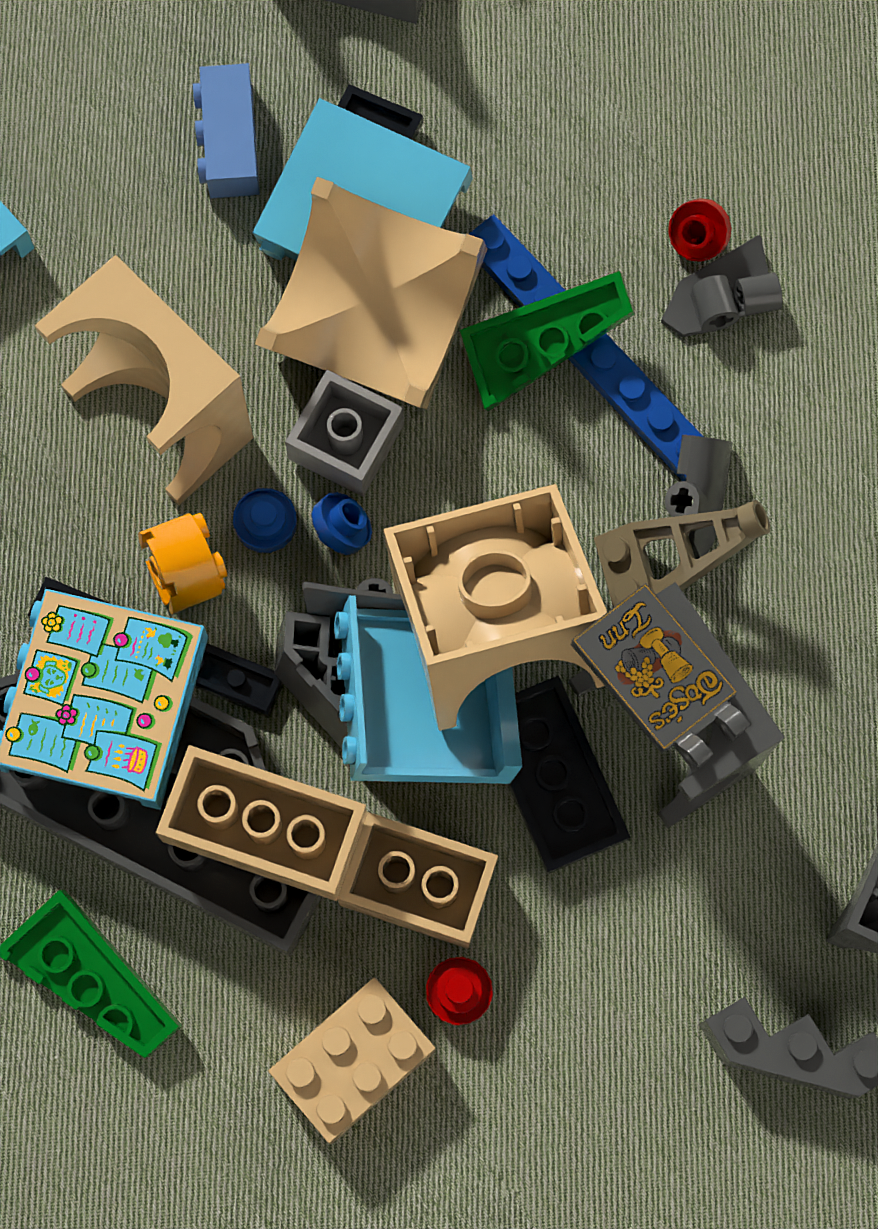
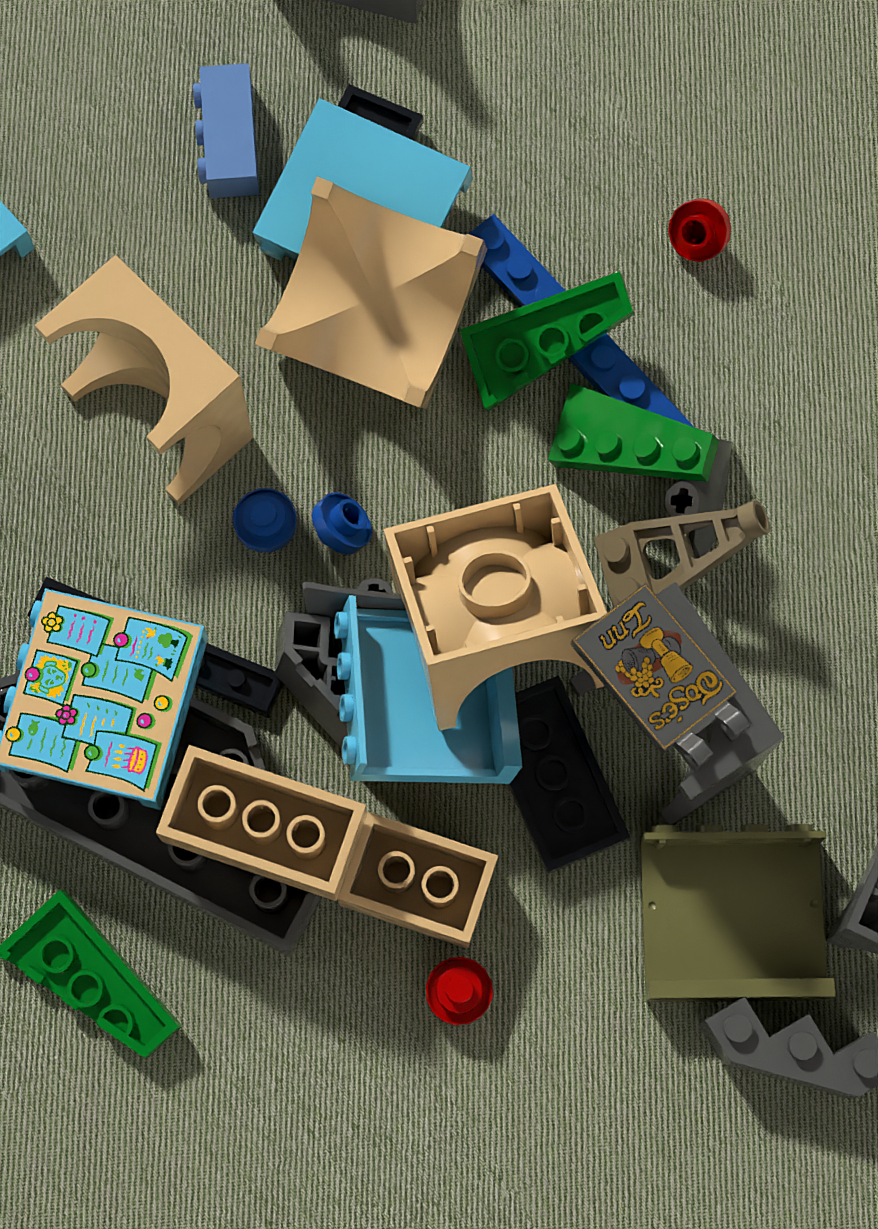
light orange brick [138,513,227,614] -> none
tan brick [268,977,436,1145] -> none
light grey brick [285,370,404,497] -> none
dark grey panel [661,235,783,337] -> none
none -> green wing [547,383,719,482]
none -> olive panel [640,824,835,1002]

